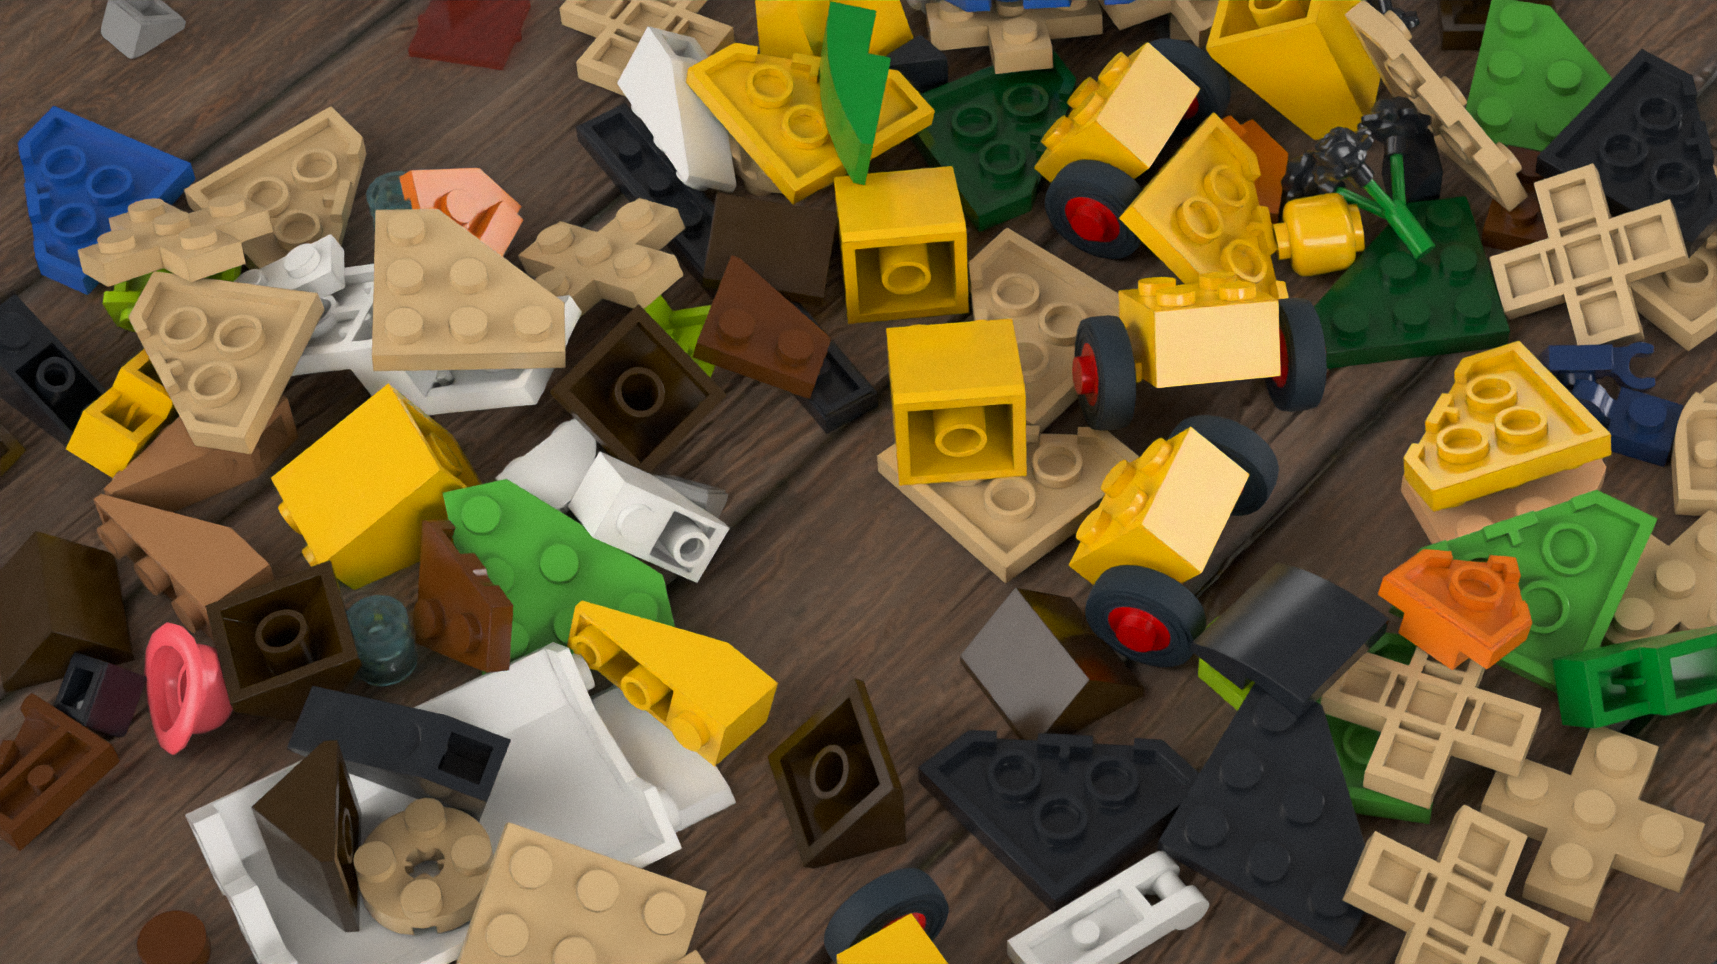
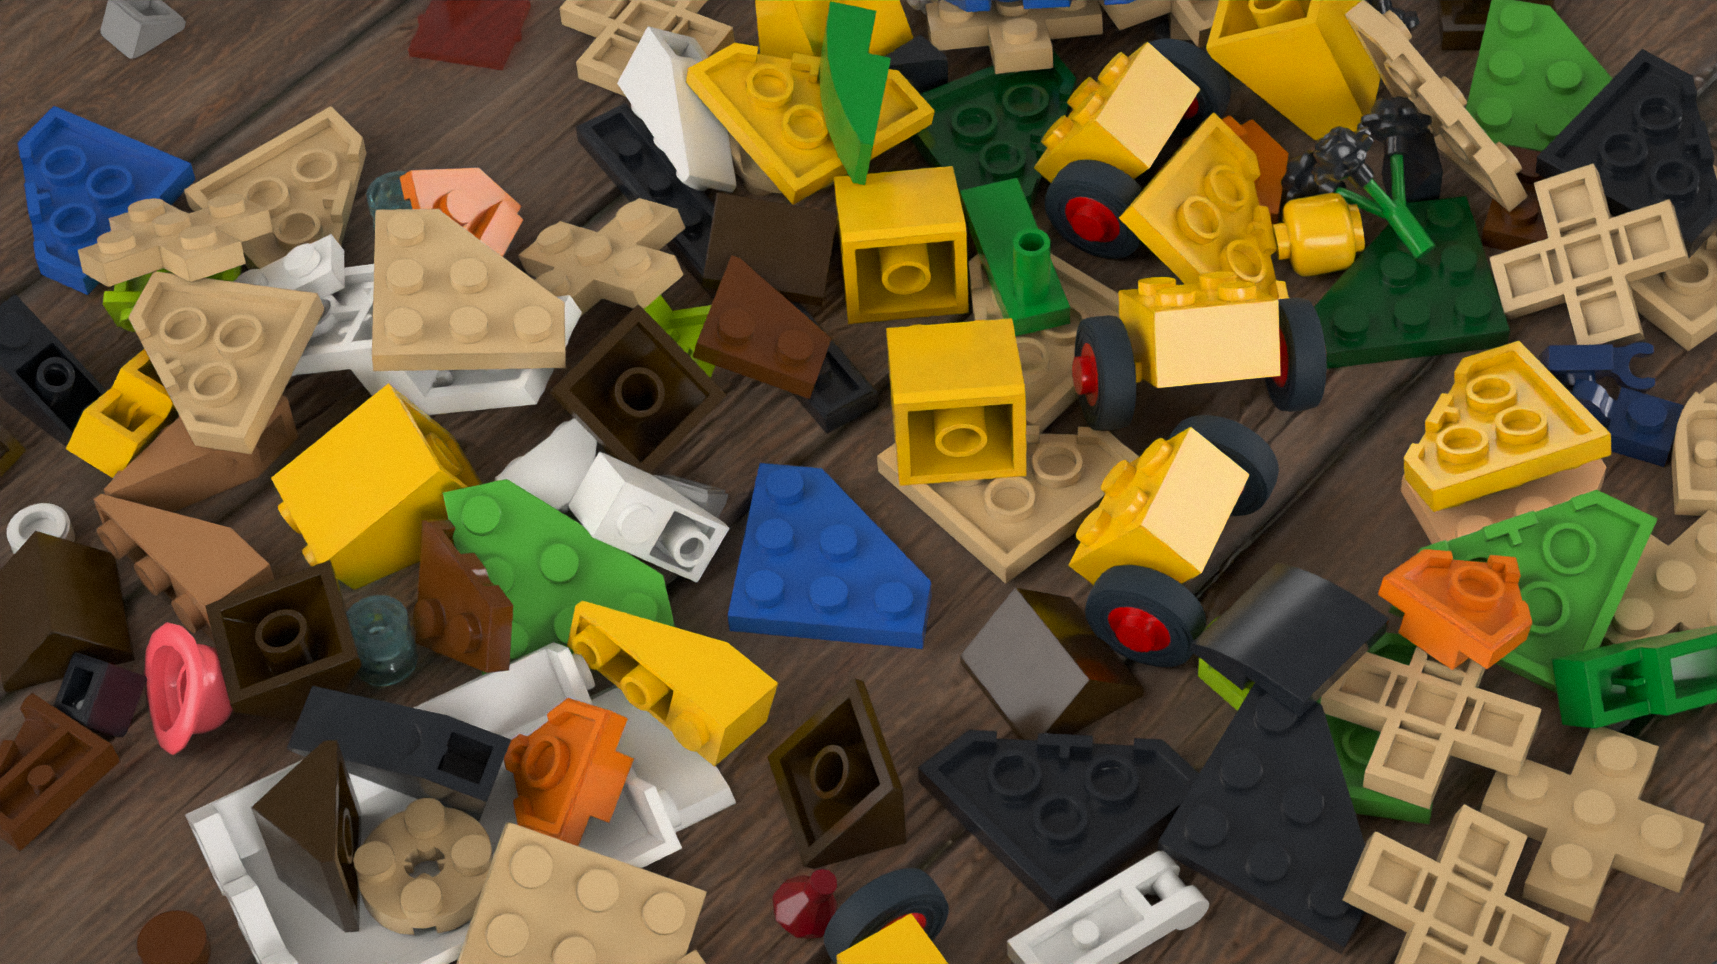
none -> white tile [7,503,75,554]
none -> orange plate [504,698,634,846]
none -> blue plate [728,463,932,649]
none -> dark red rock [772,869,838,939]
none -> green piece [960,178,1071,336]

